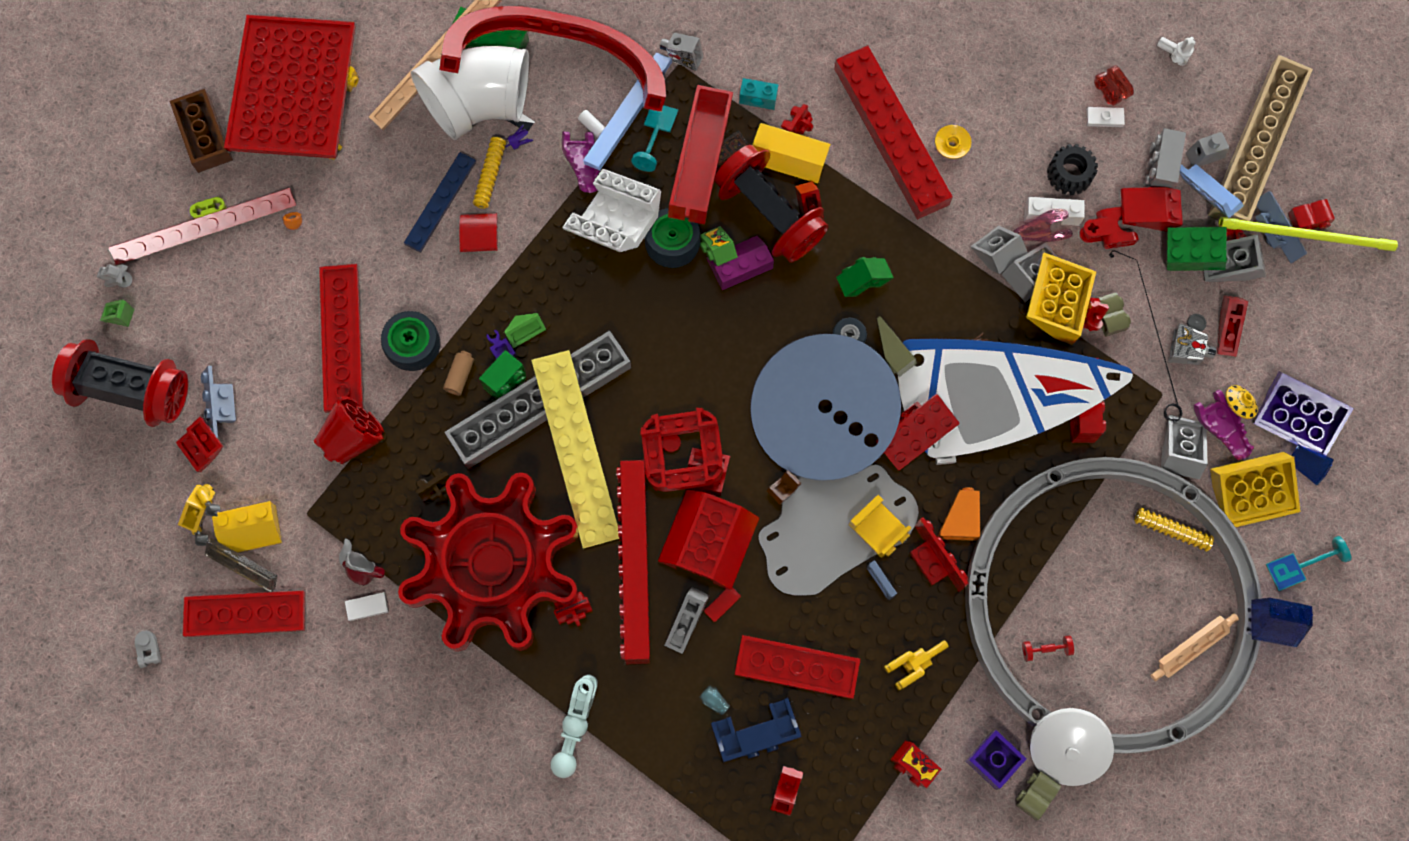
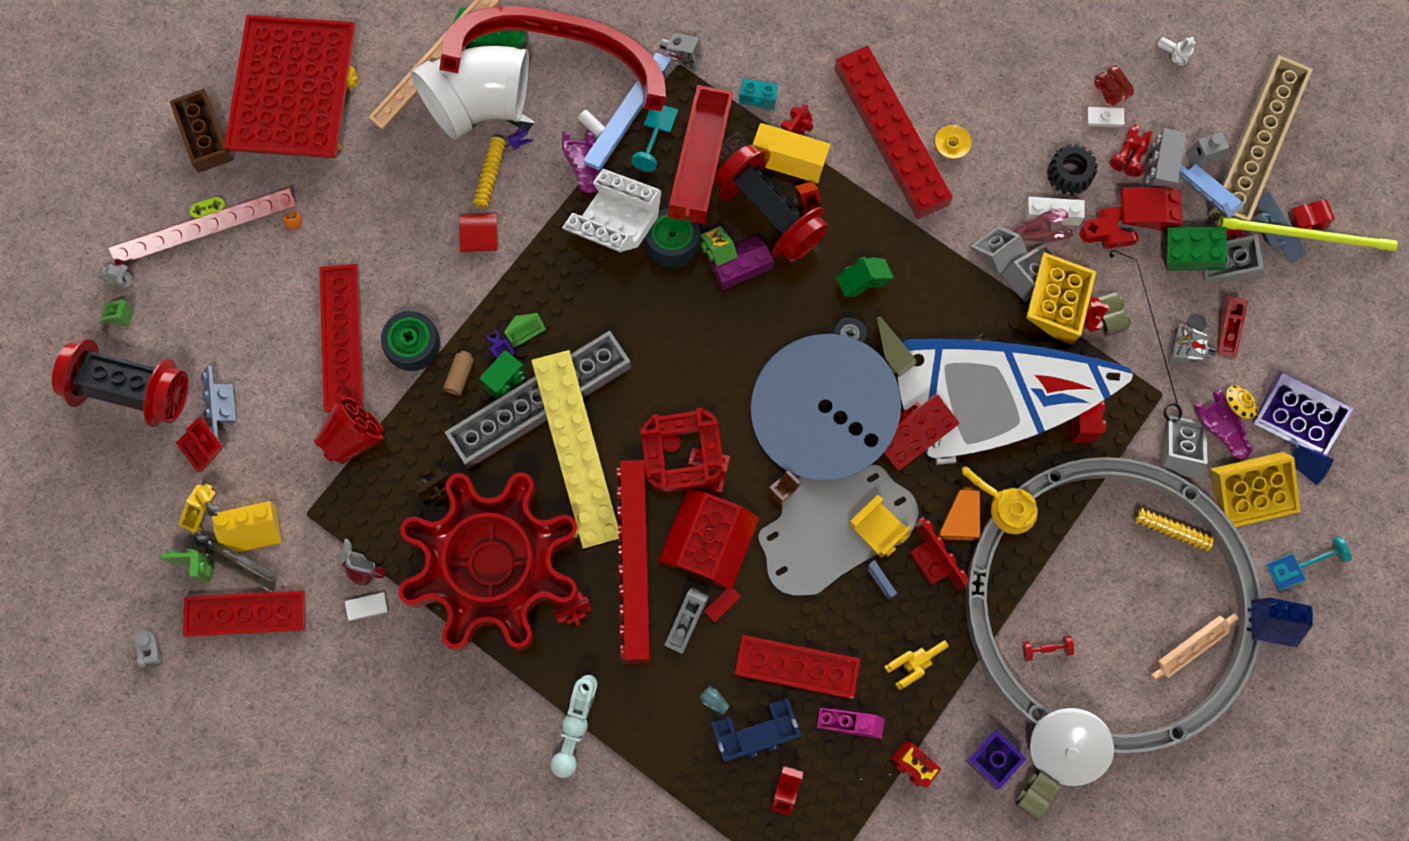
dark blue plate [404,152,476,253] -> none
none -> bright green bracket [159,549,213,583]
none -> dark pink slope [817,708,885,739]
none -> yellow piece [961,467,1038,535]
none -> red piece [1109,124,1152,177]

